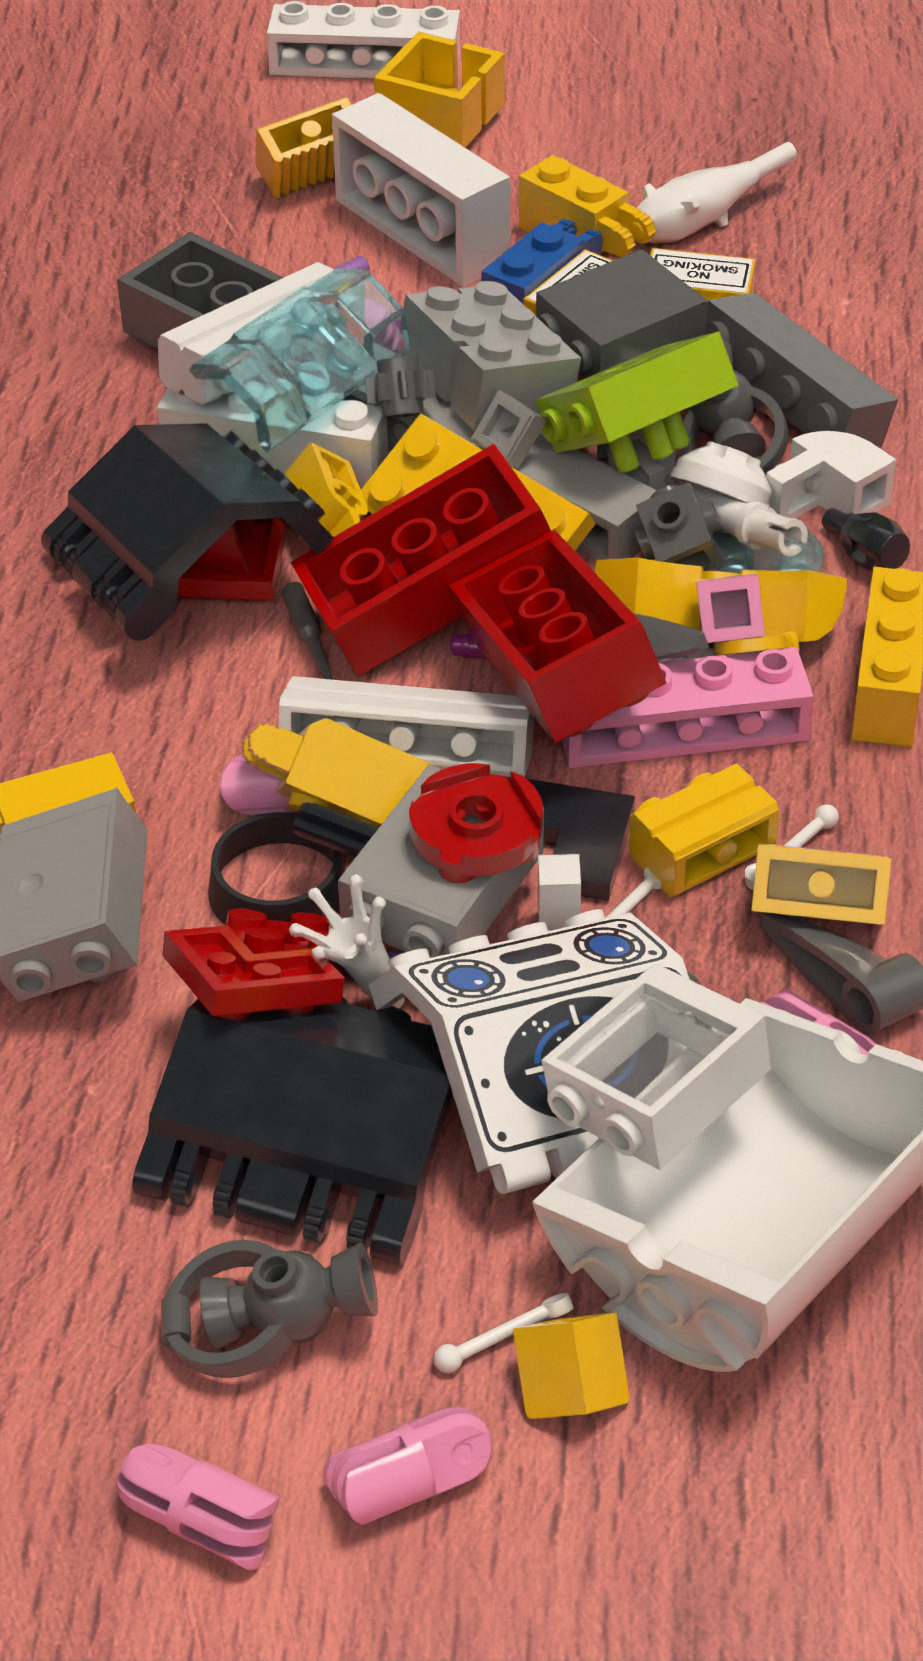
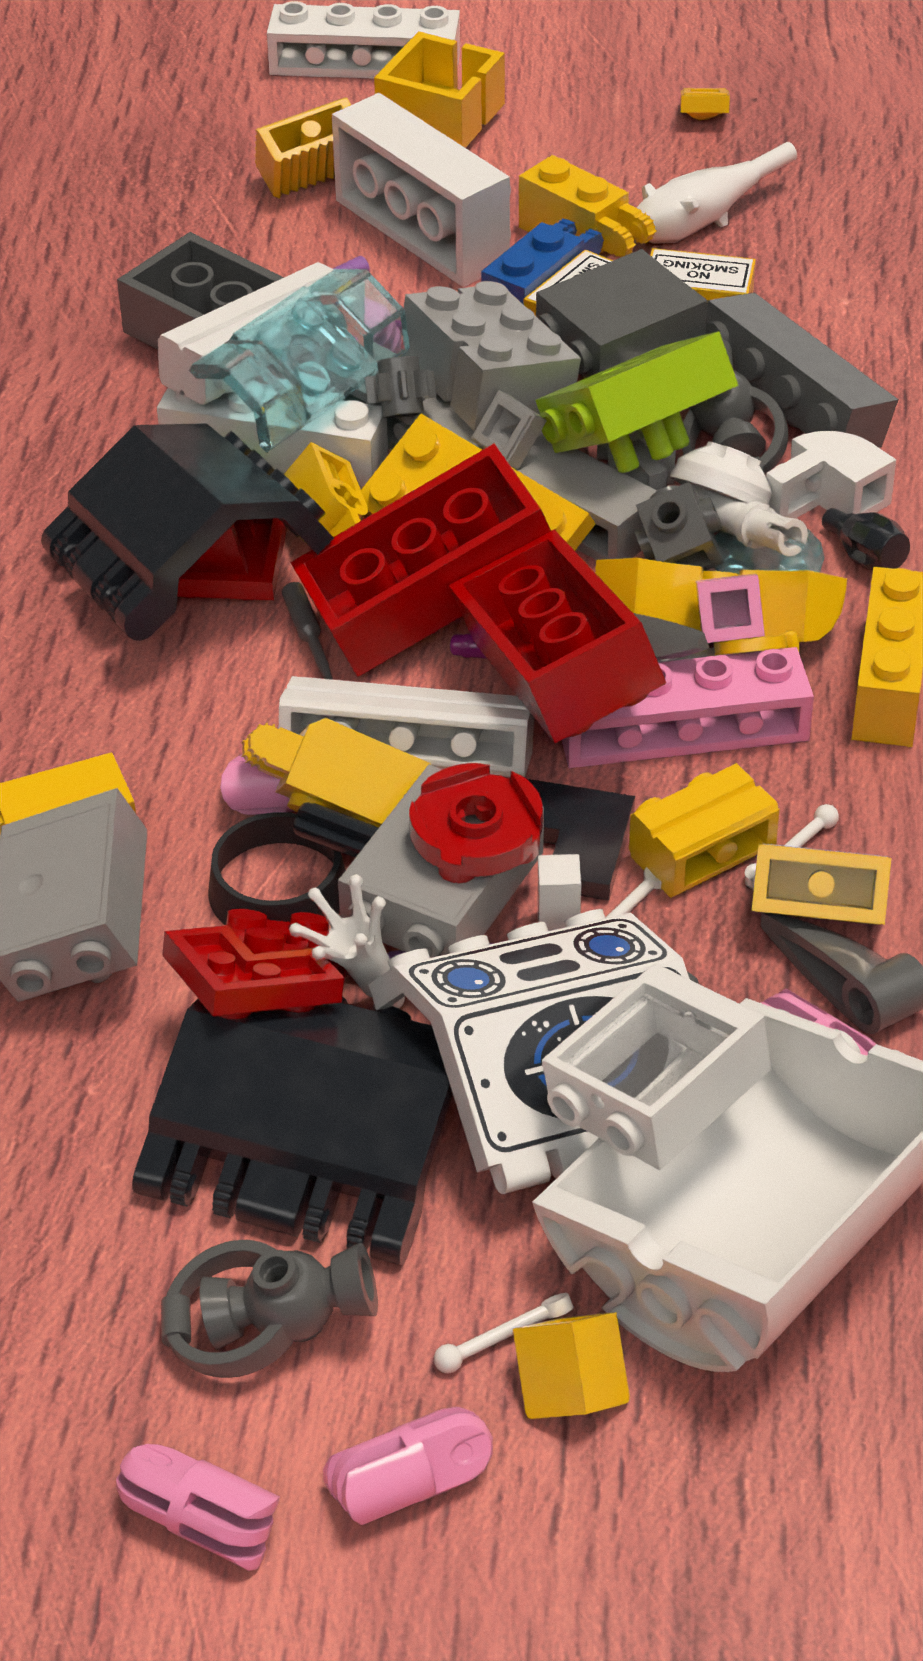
none -> yellow tile [680,88,730,120]

